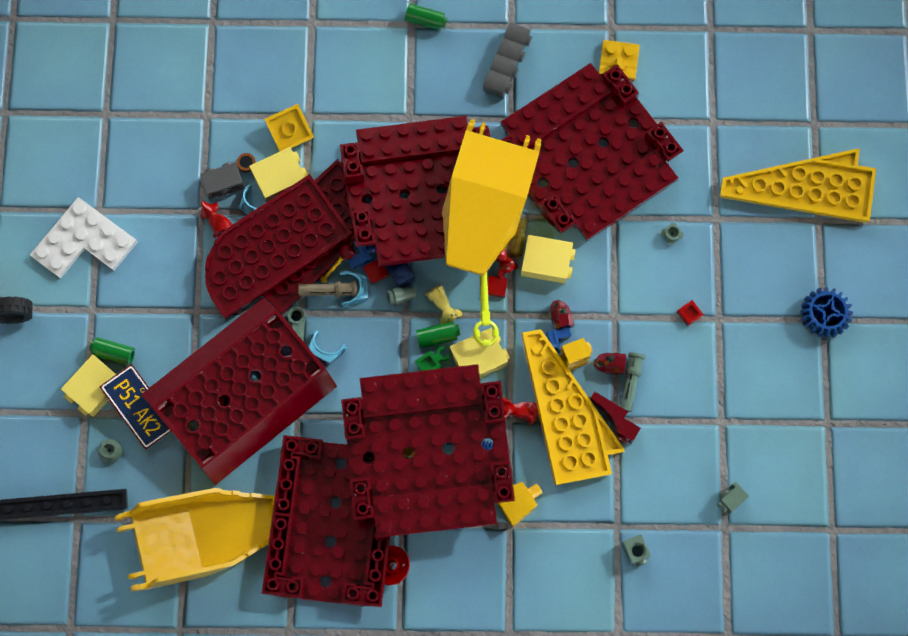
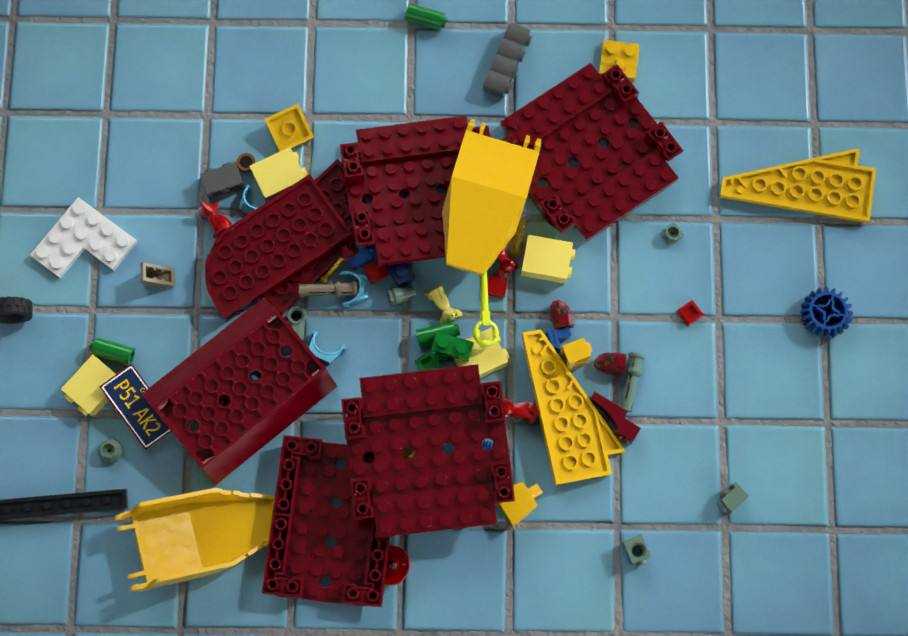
none -> dark tan slope [140,262,175,289]
none -> green plate [431,331,474,362]

